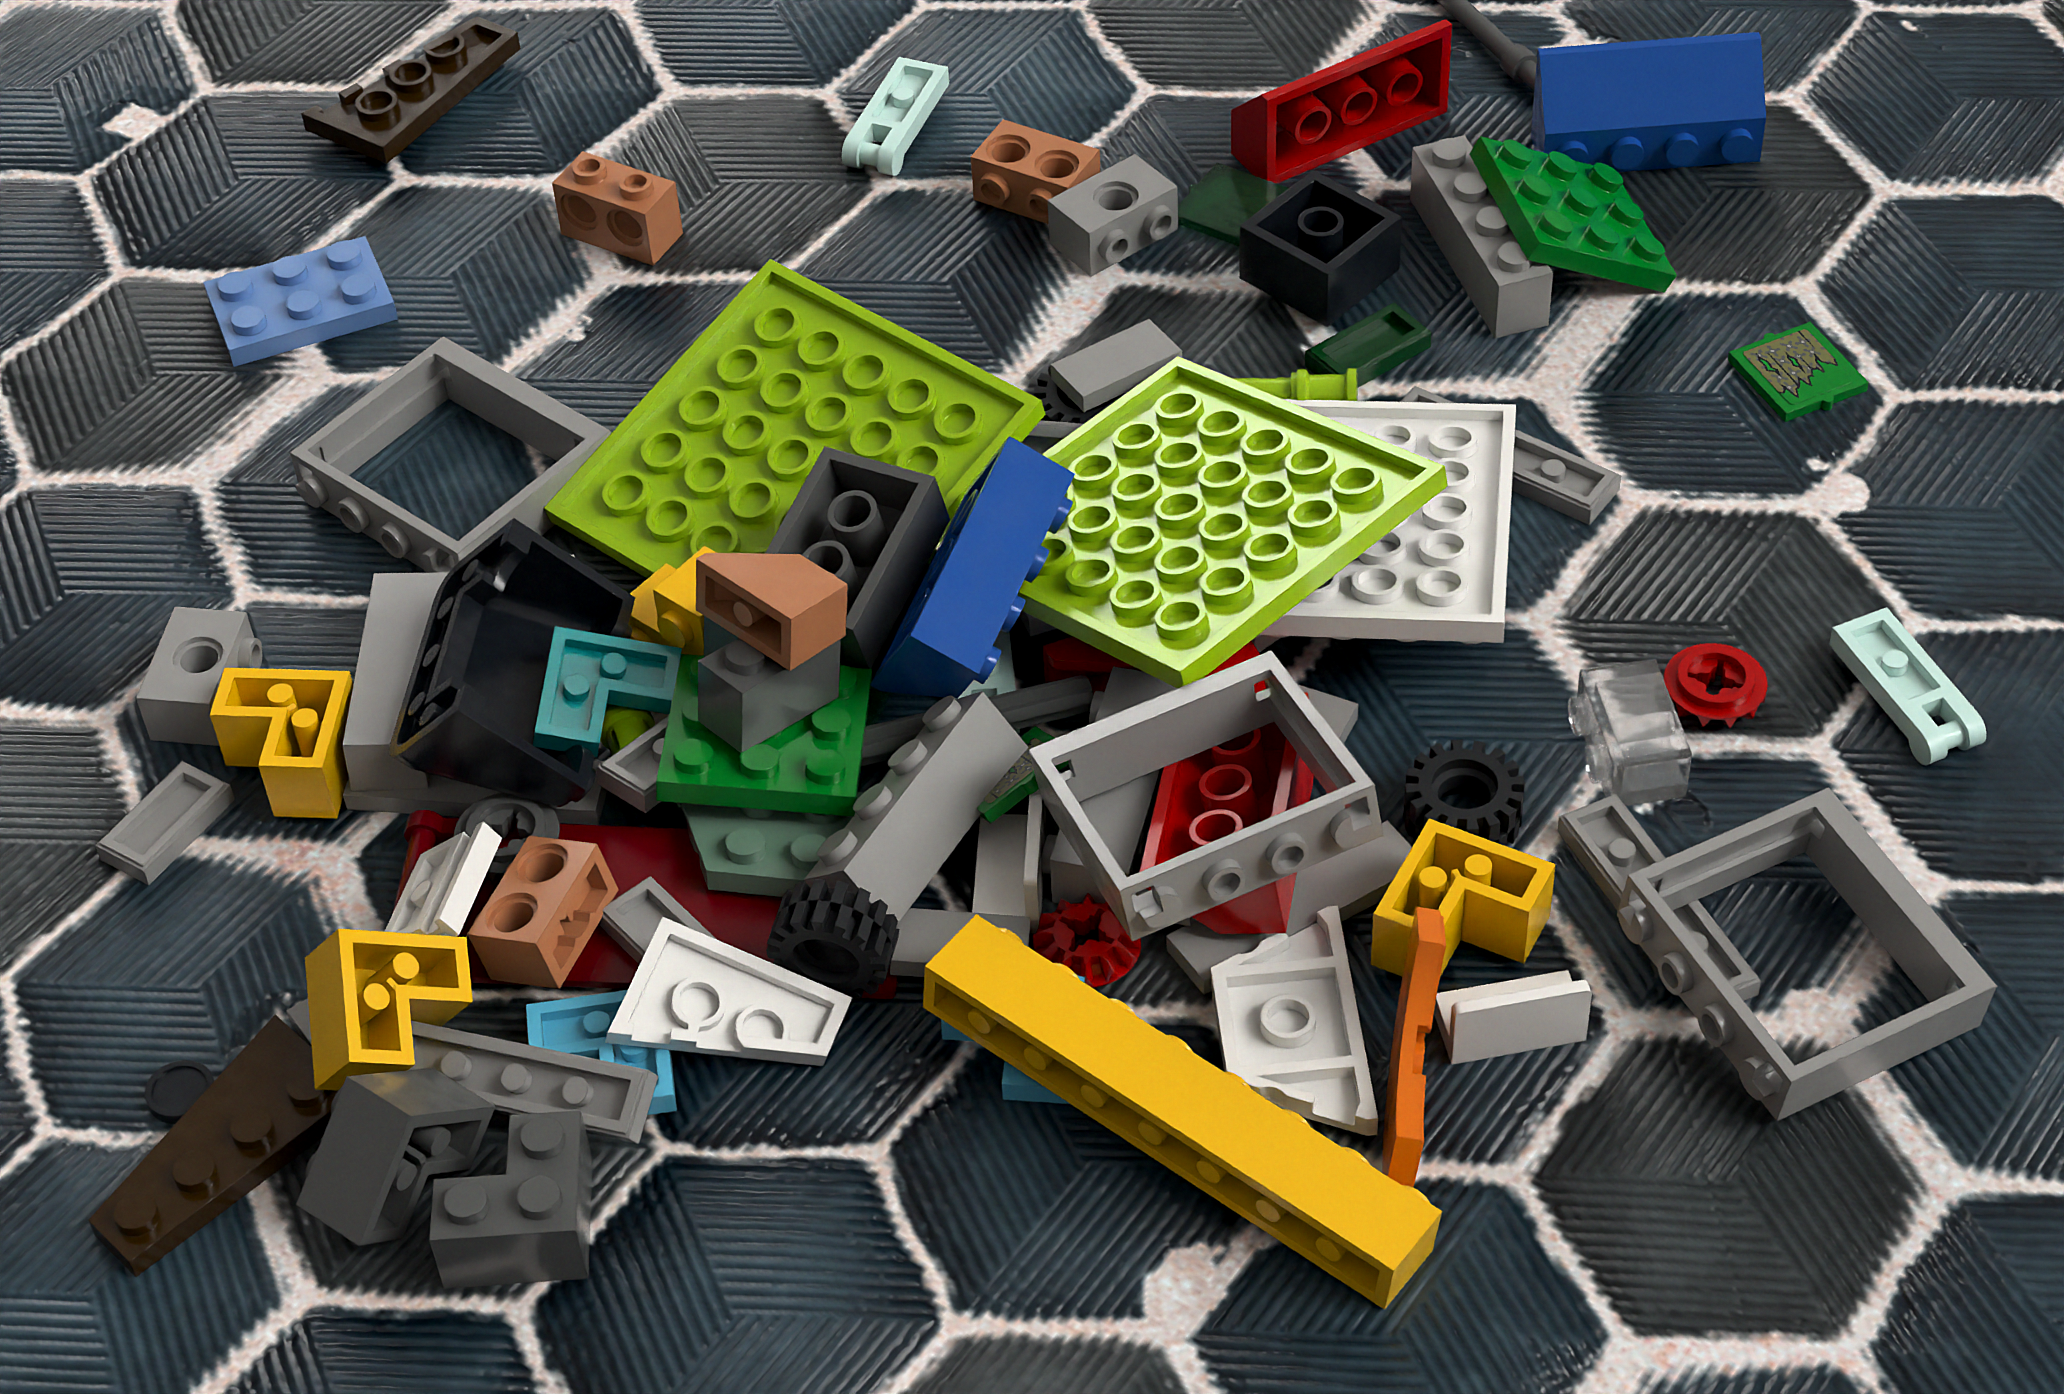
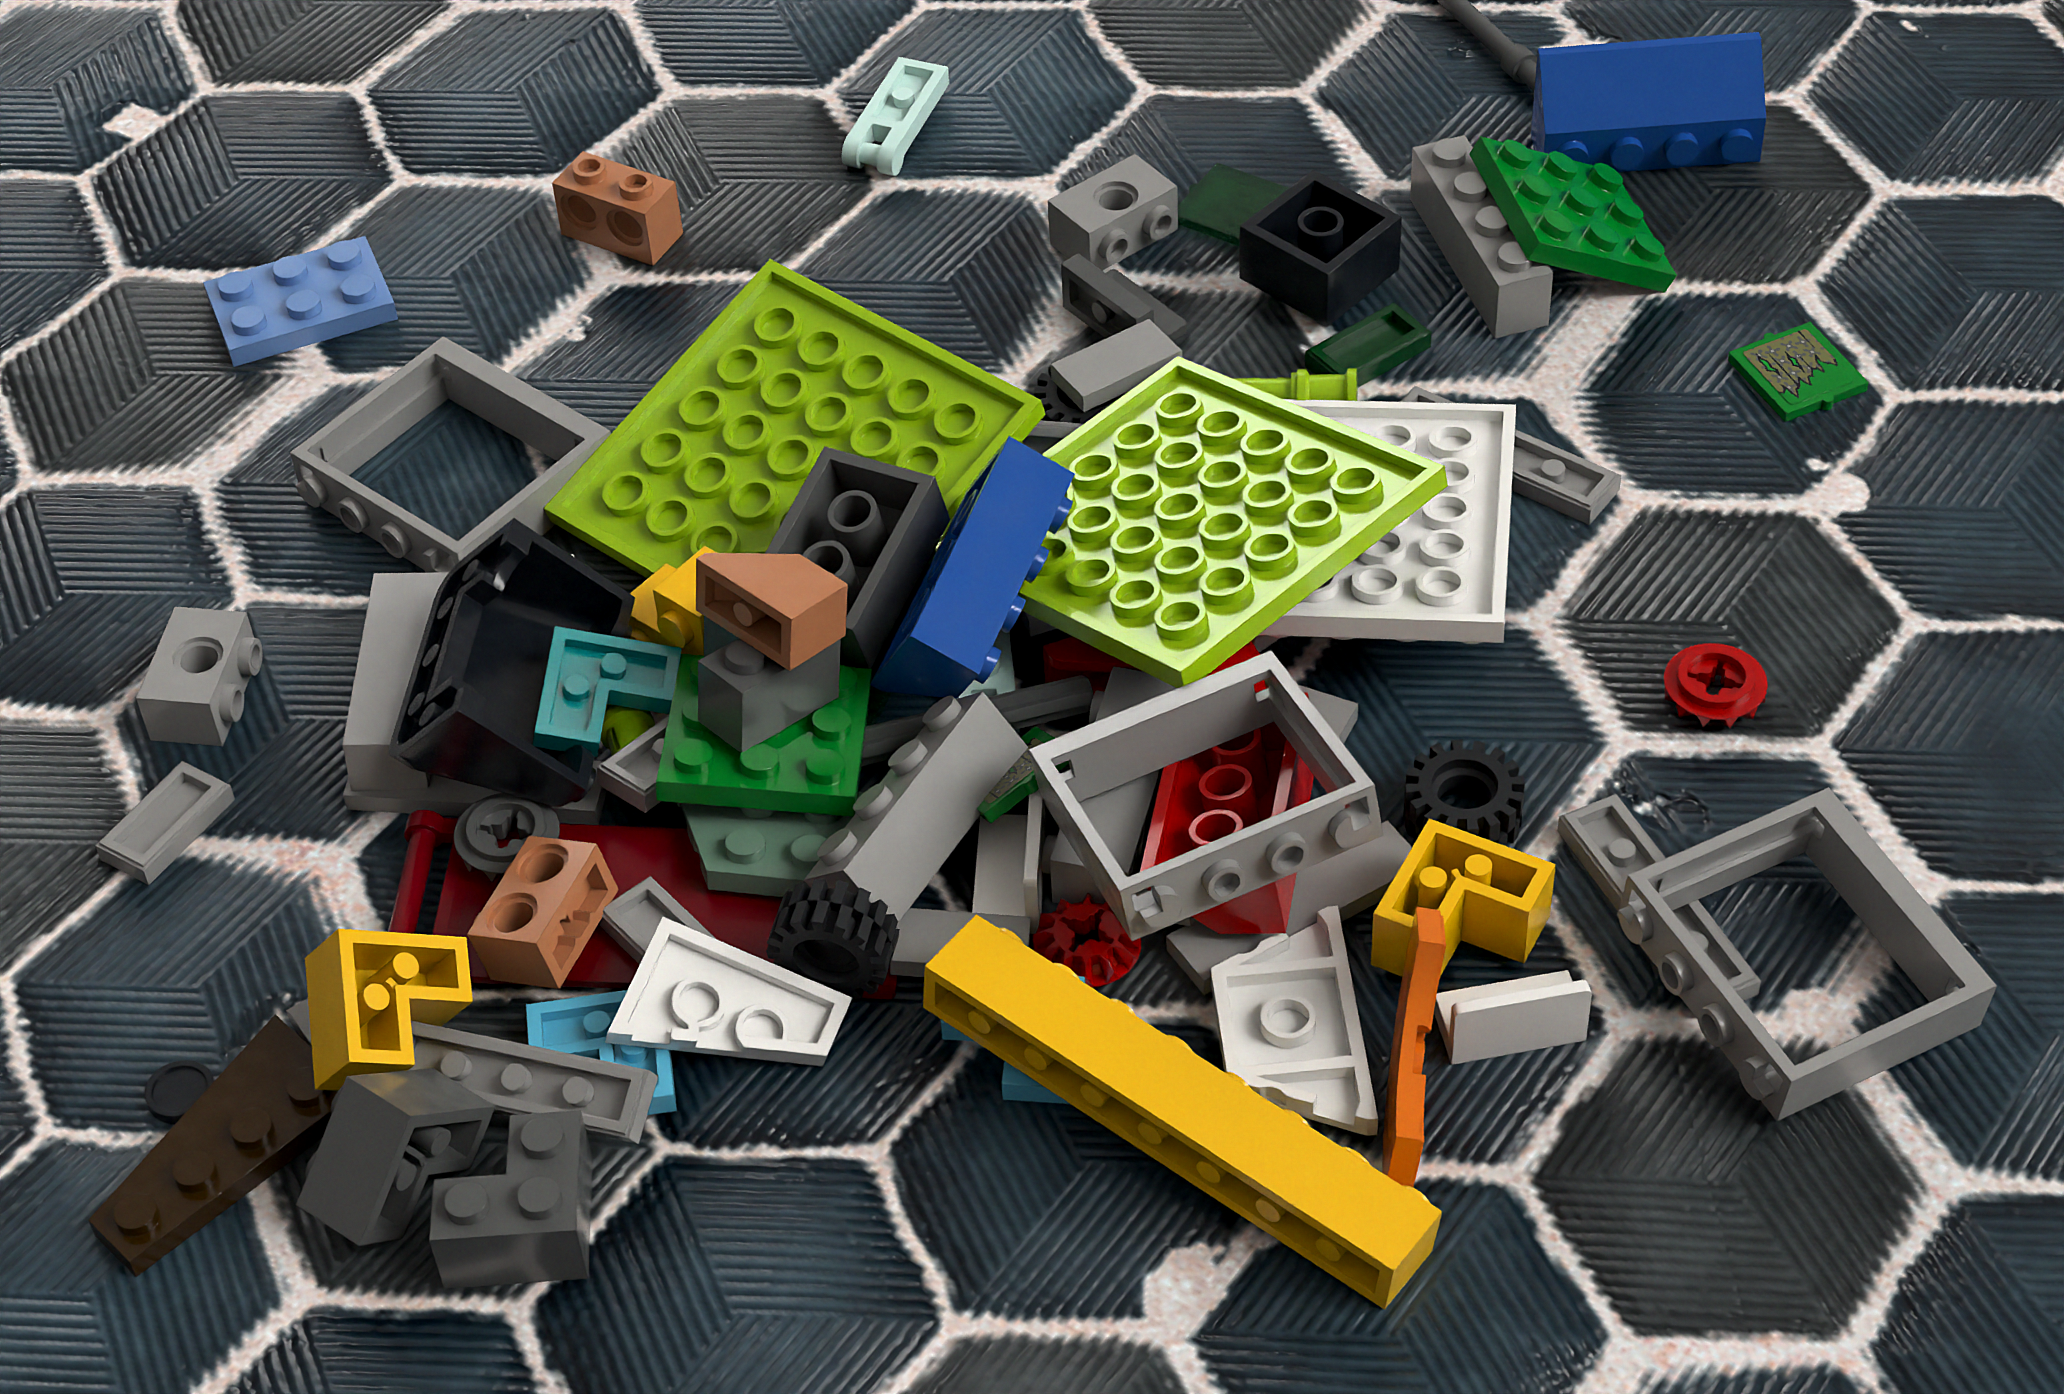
yellow brick [210,668,353,819] -> none
dark brown wing [301,16,521,164] -> none
white plate [384,821,502,937] -> none
nougat brick [971,119,1100,224] -> none
red slope [1231,19,1452,188] -> none
clear brick [1568,659,1692,806] -> none
light aqua plate [1829,607,1987,766] -> none
none -> dark grey panel [1061,253,1187,341]

